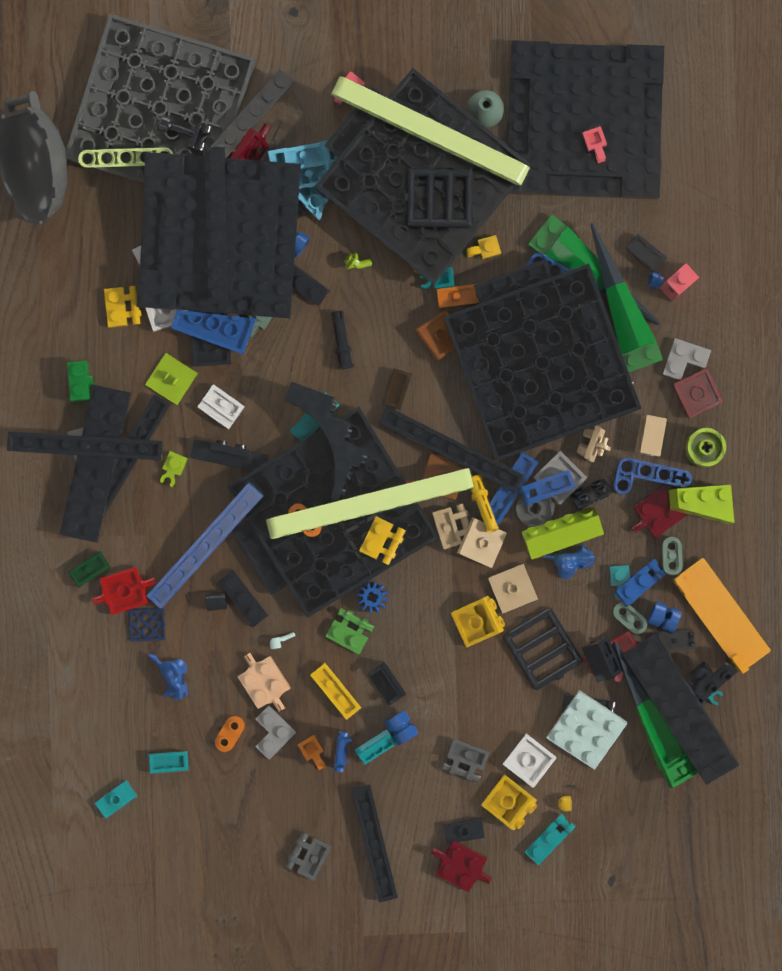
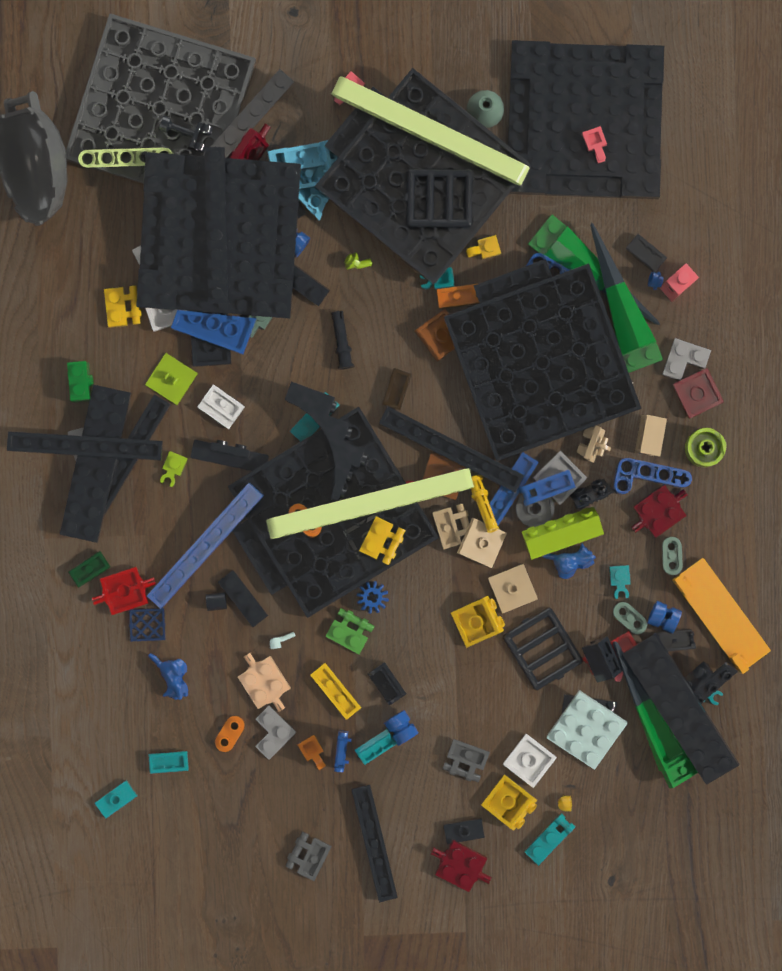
blue plate [614,558,666,607] -> none
lime wedge [669,485,734,524] -> none

